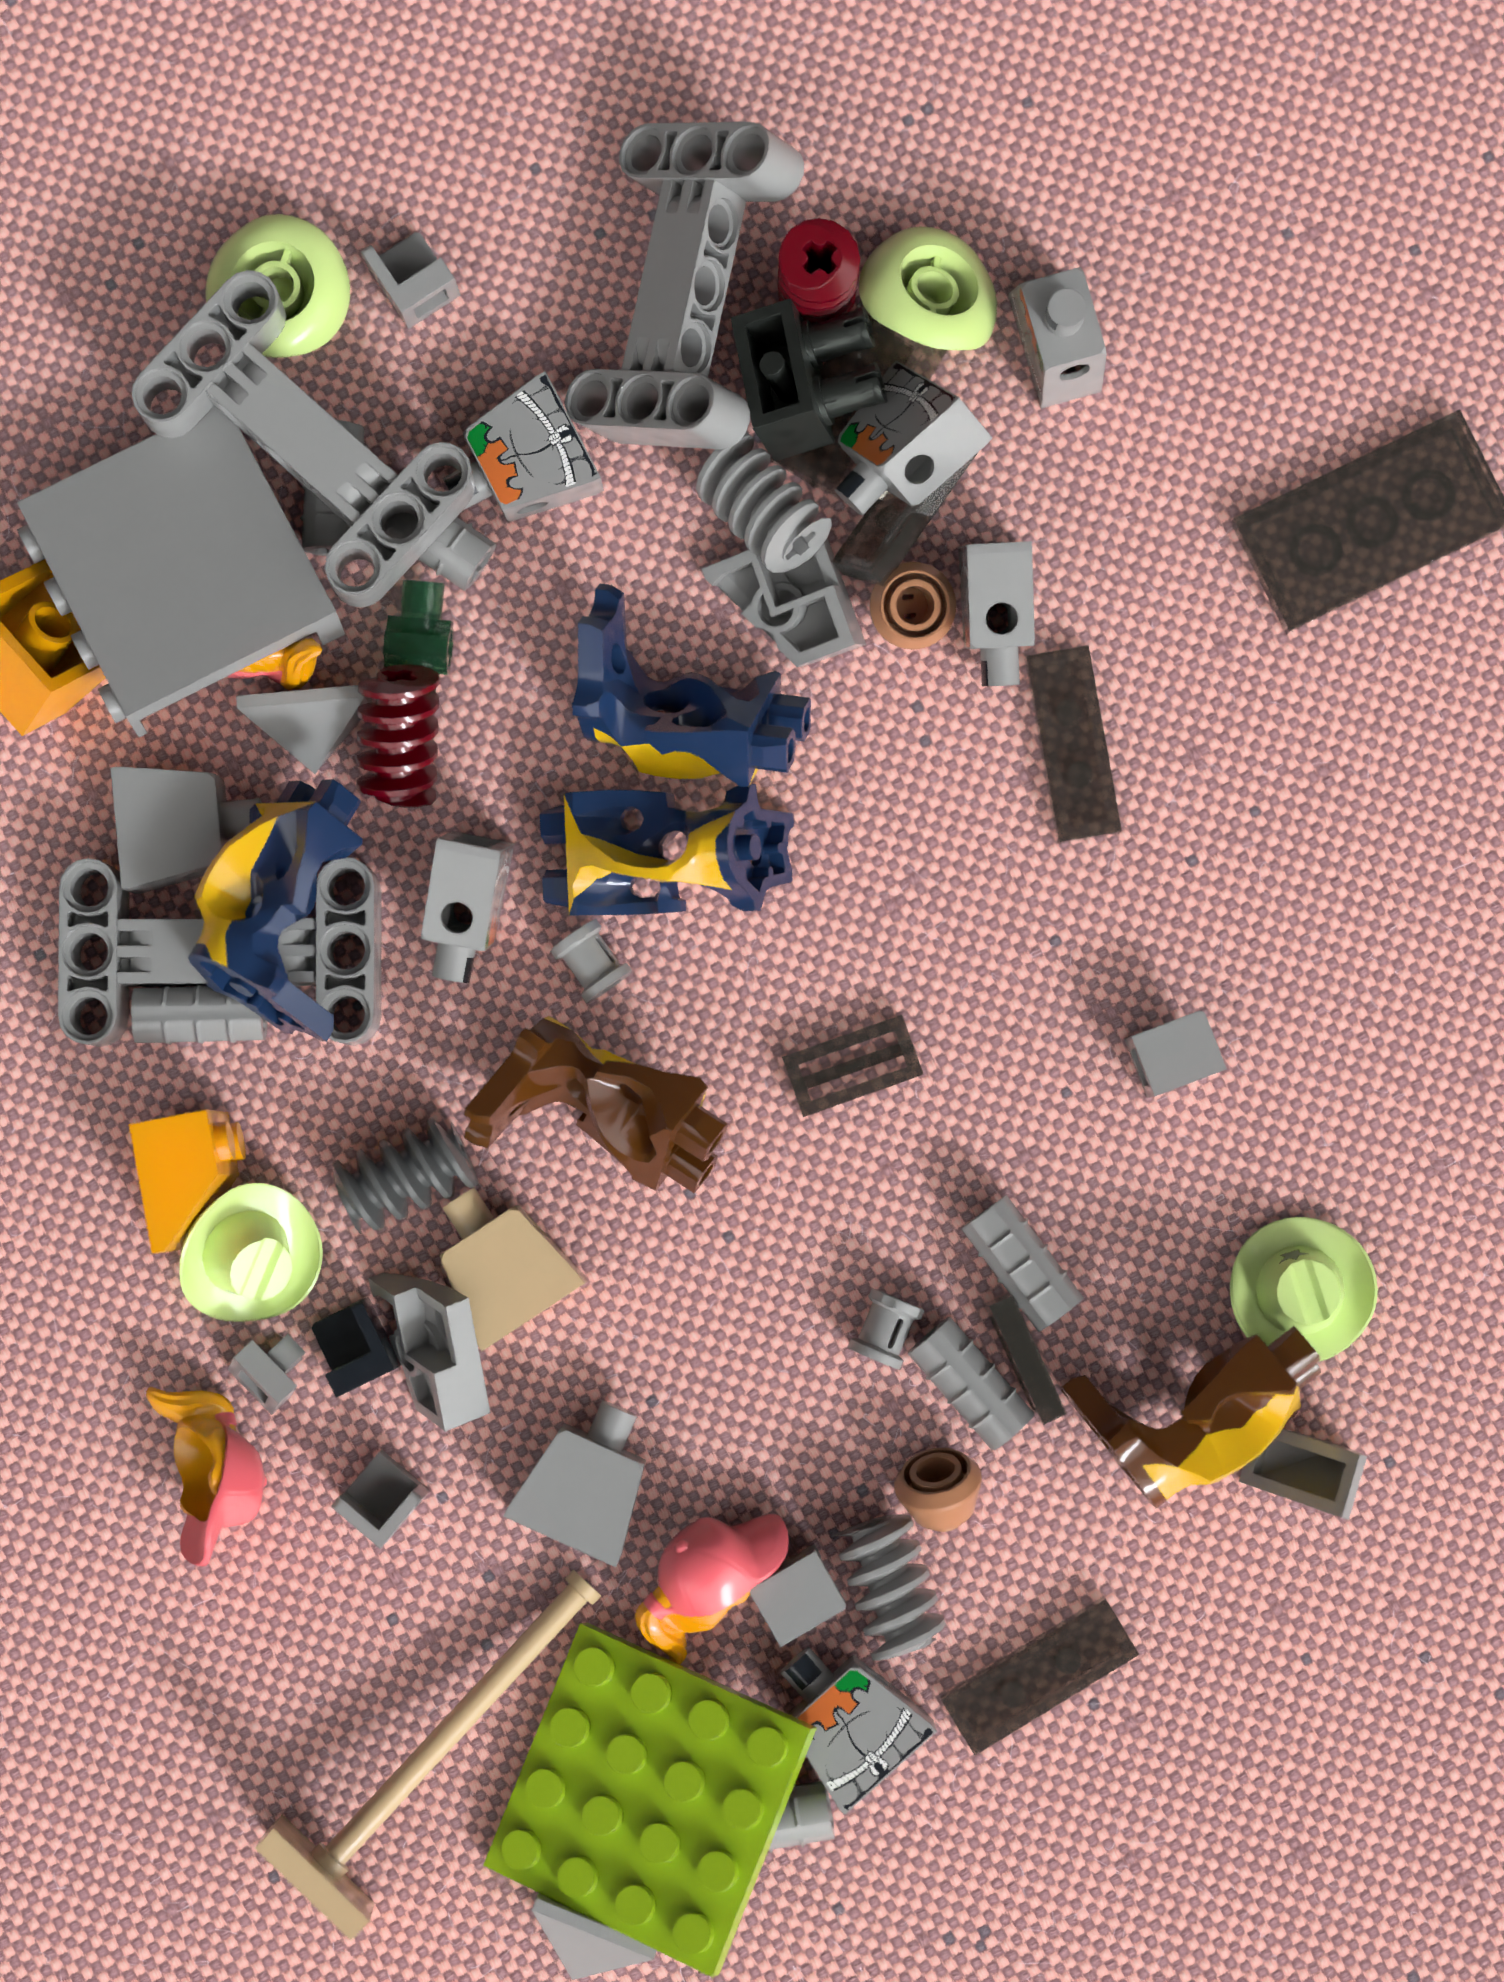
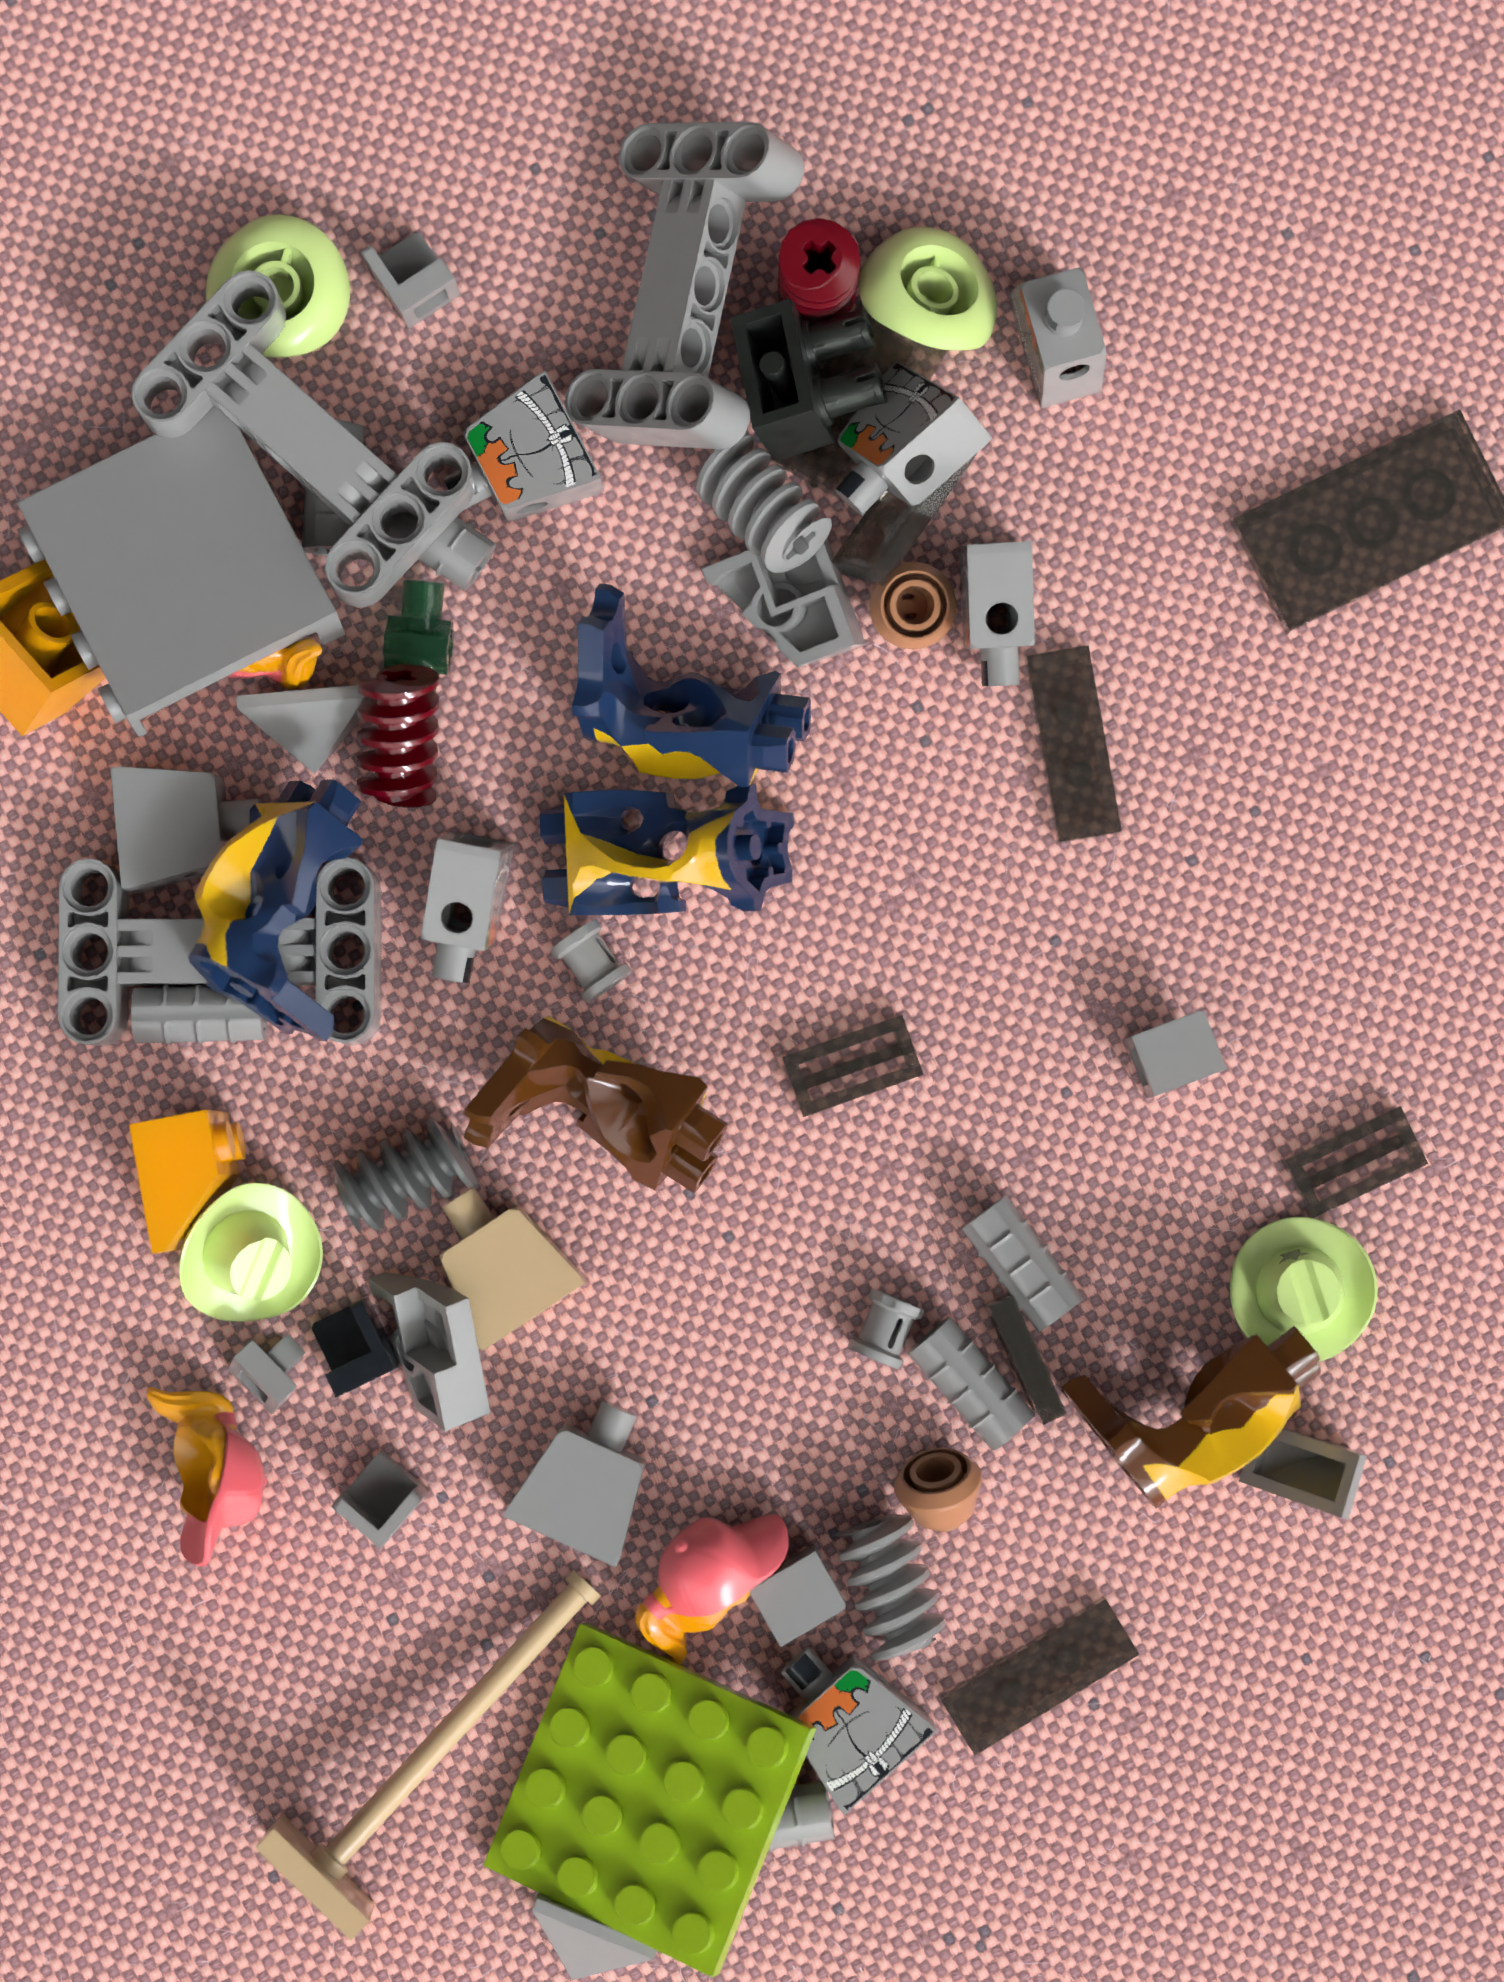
none -> clear smoke tile [1281,1106,1428,1218]

